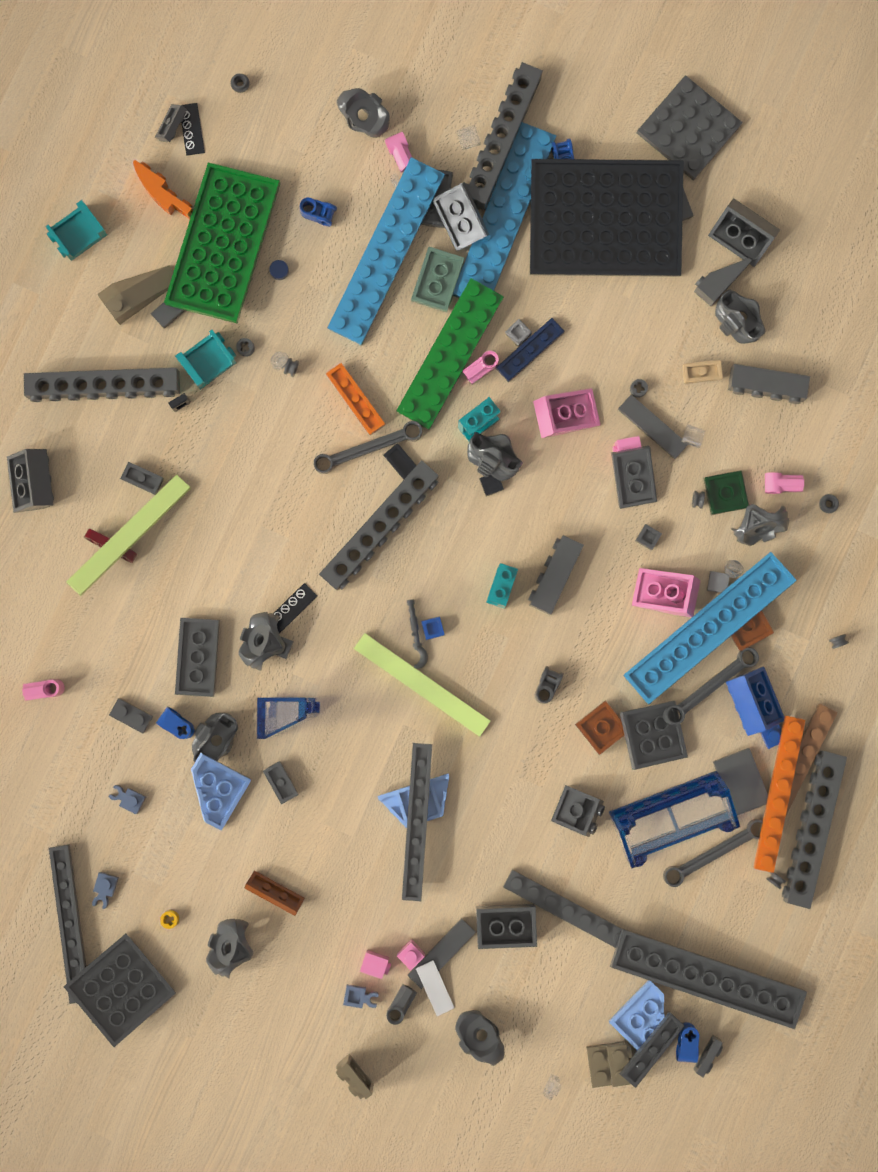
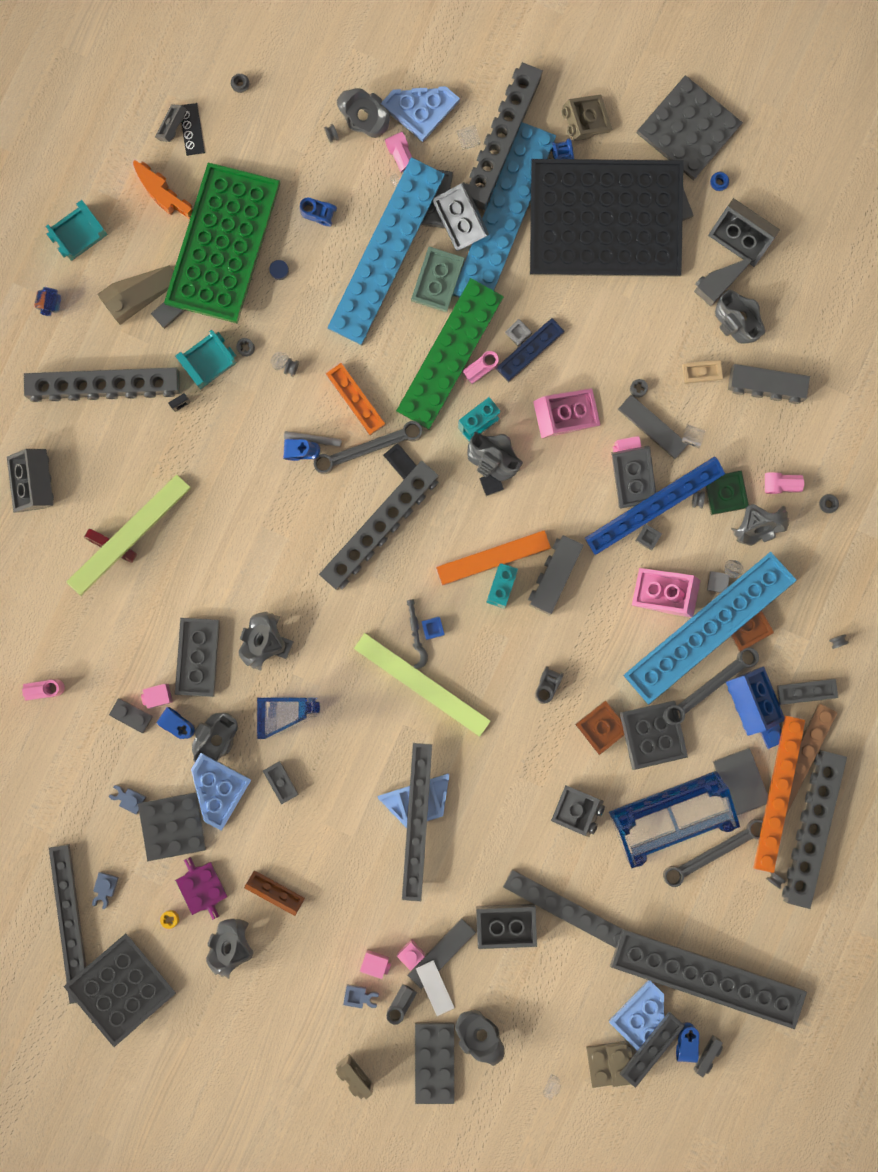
dark grey plate [120,462,164,495] -> none
black sticker [273,583,317,634] -> none
none -> clear blue head [34,287,61,317]
none -> dark grey plate [138,793,206,862]
none -> bright pink brick [141,684,173,708]
none -> magenta plate [175,857,228,920]
none -> blue piece [283,439,320,461]
none -> light grey bar [284,431,342,447]
none -> dark grey bush [324,124,339,143]
none -> light blue plate [381,86,460,142]
none -> dark grey plate [415,1023,454,1104]
none -> orange tile [436,530,551,586]
none -> dark tan plate [562,95,612,141]
none -> blue plate [585,456,725,555]
none -> blue plate [710,172,729,191]
none -> dark grey plate [777,679,838,705]

